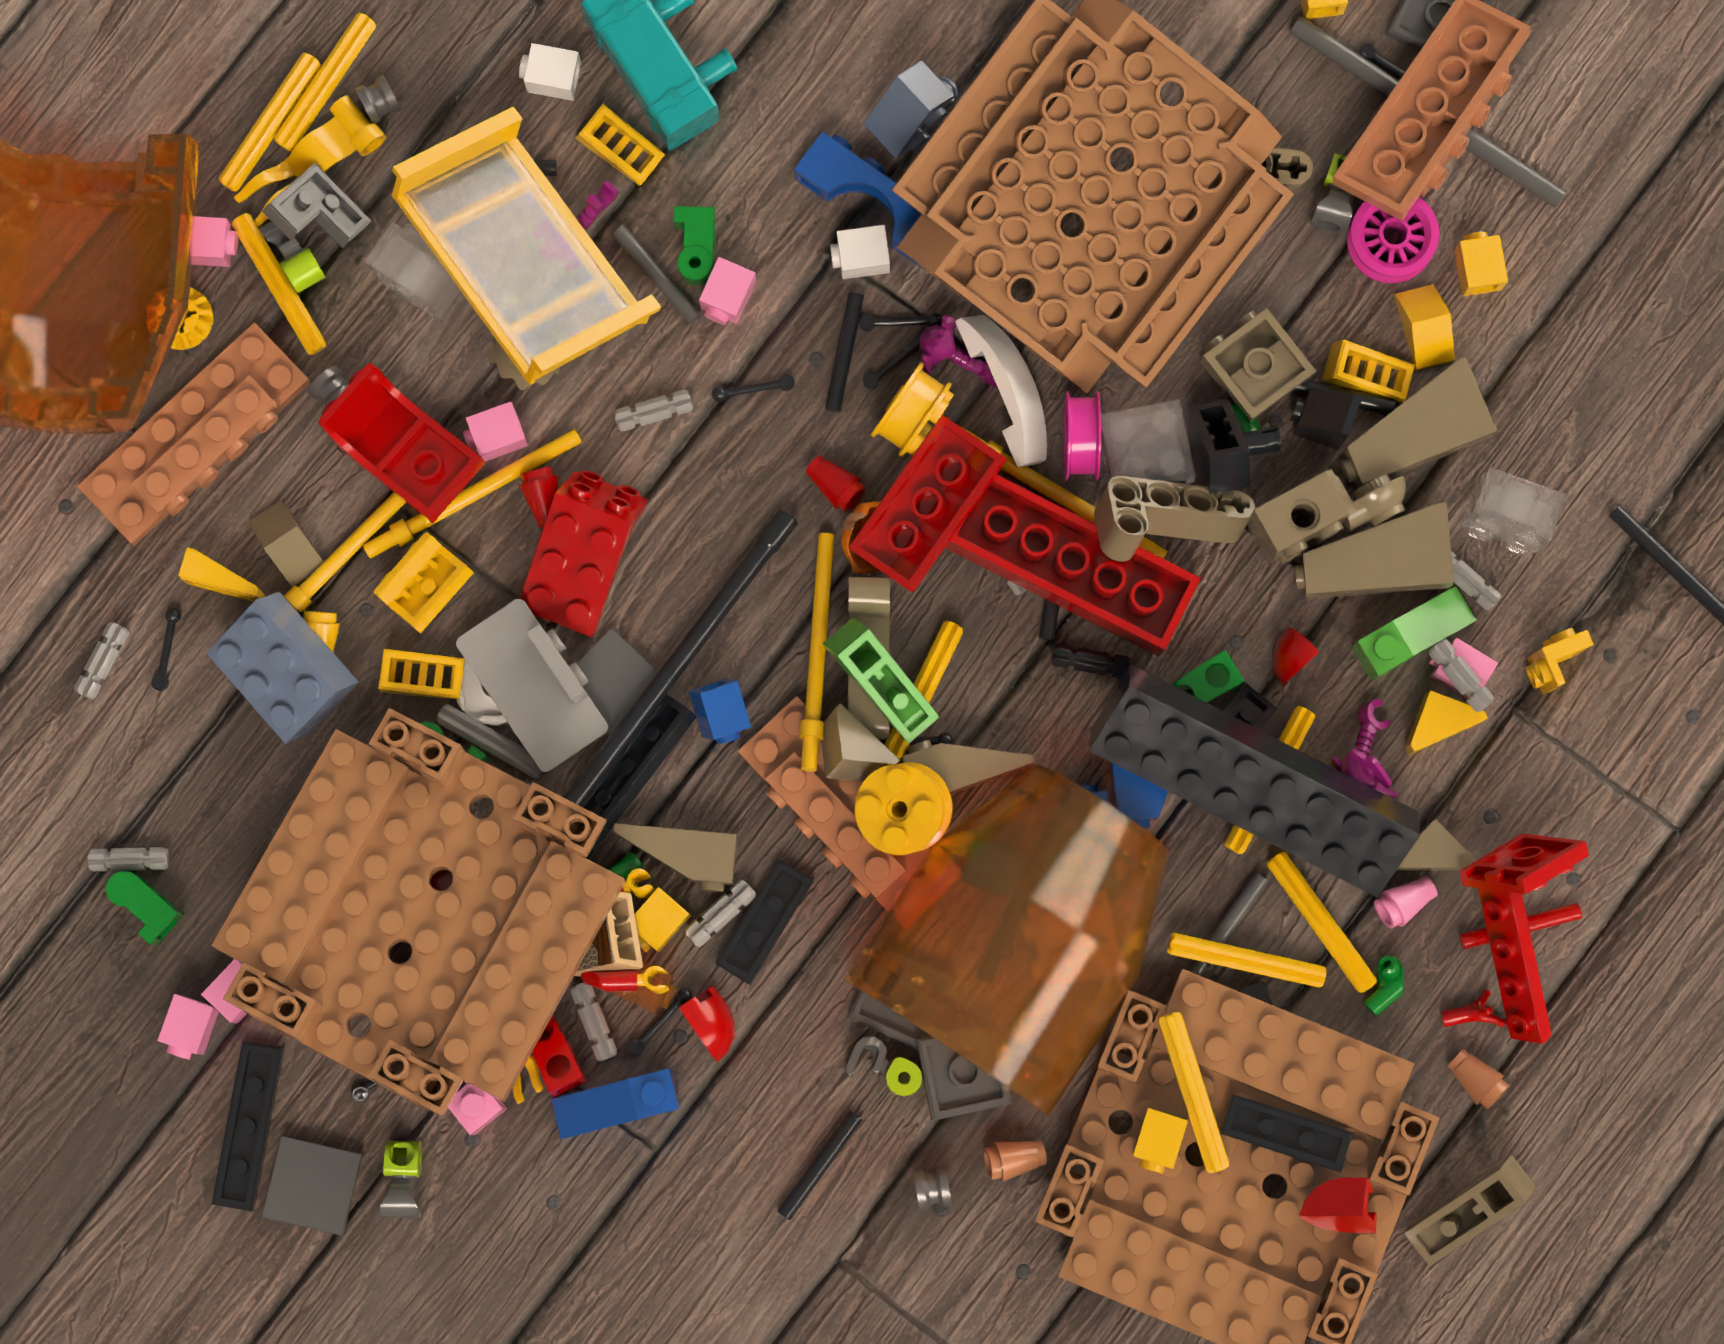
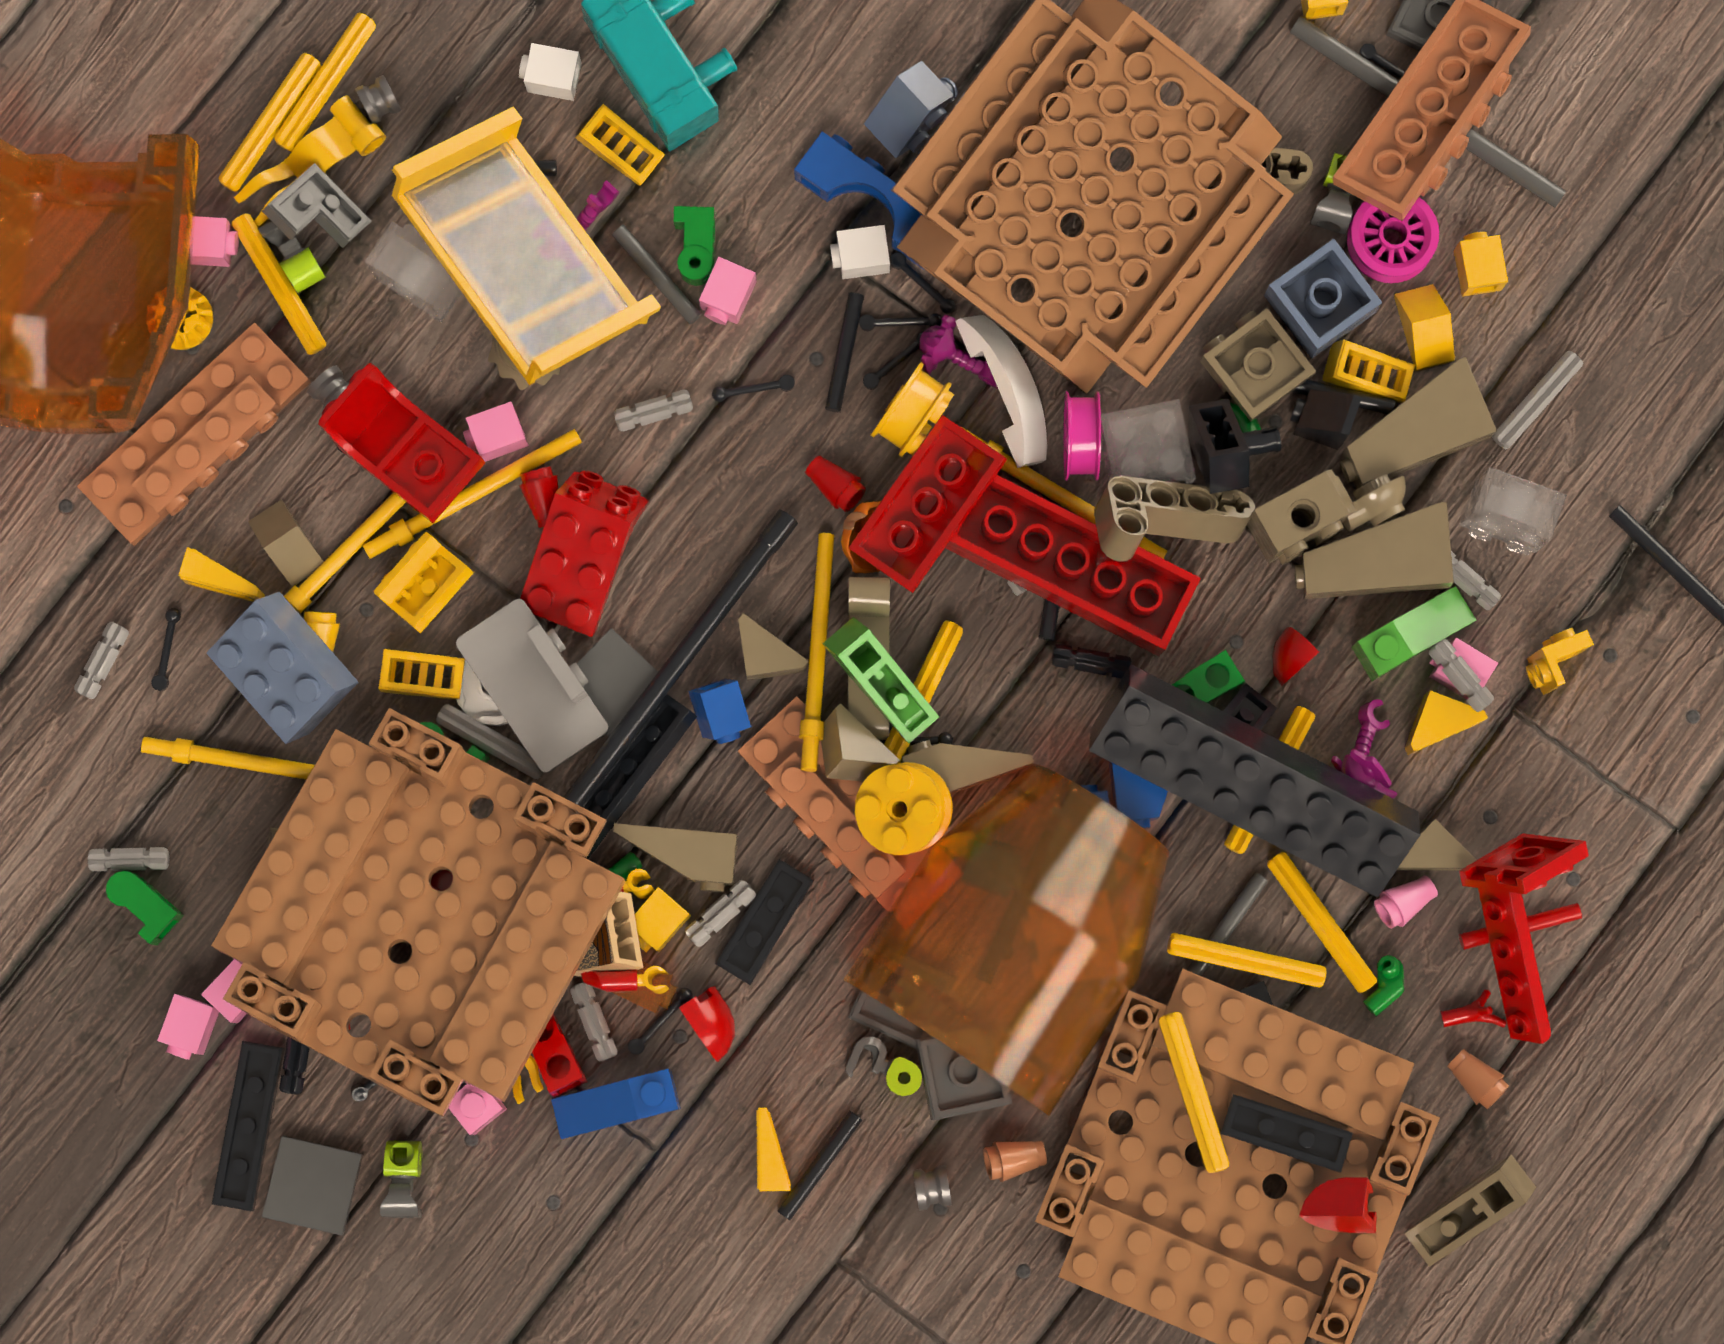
yellow brick [1133,1107,1188,1174] -> none
none -> yellow bar [141,737,315,780]
none -> black axle [279,1036,309,1095]
none -> dark tan slope [738,613,809,681]
none -> yellow slope [756,1108,791,1191]
none -> black hinge [890,252,956,314]
none -> sand blue brick [1264,239,1382,359]
none -> light grey axle [1492,351,1583,449]

